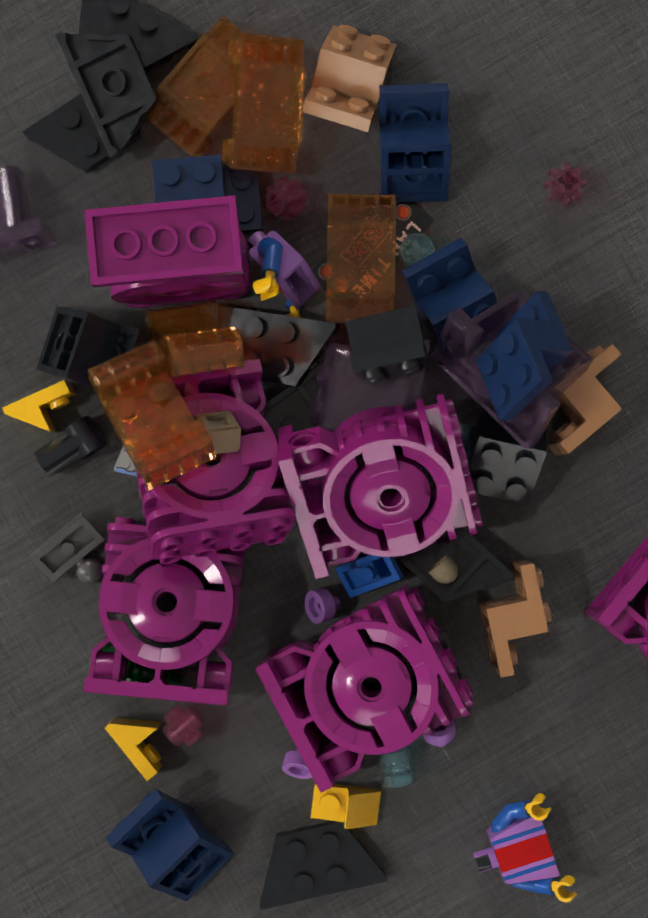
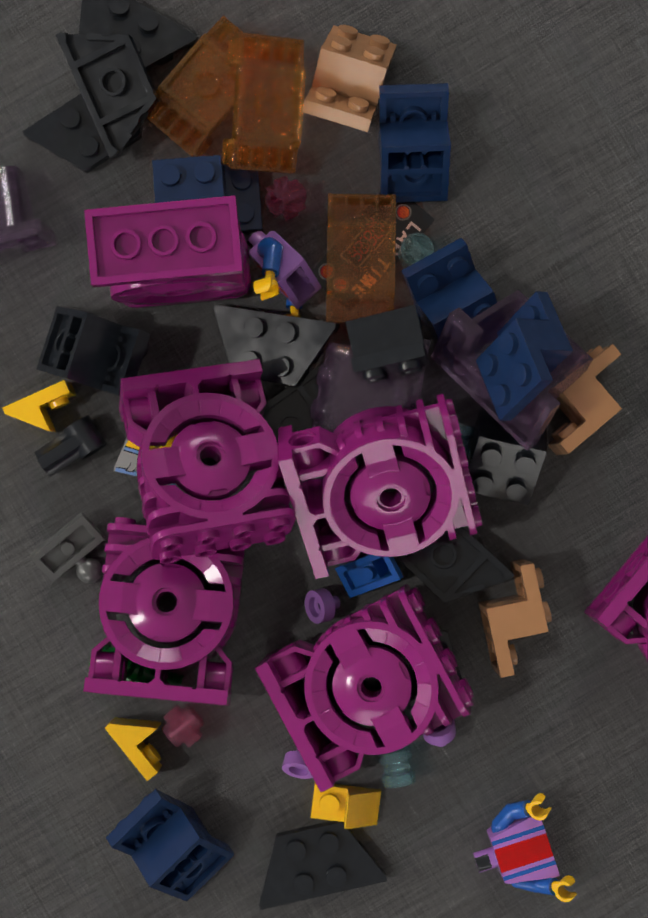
clear orange plate [87,340,216,491] -> none
clear orange plate [146,300,245,378] -> none
dark tan slope [196,411,241,455] -> none
dark tan hinge [428,554,458,584] -> none
clear pink gear [543,162,588,207] -> none

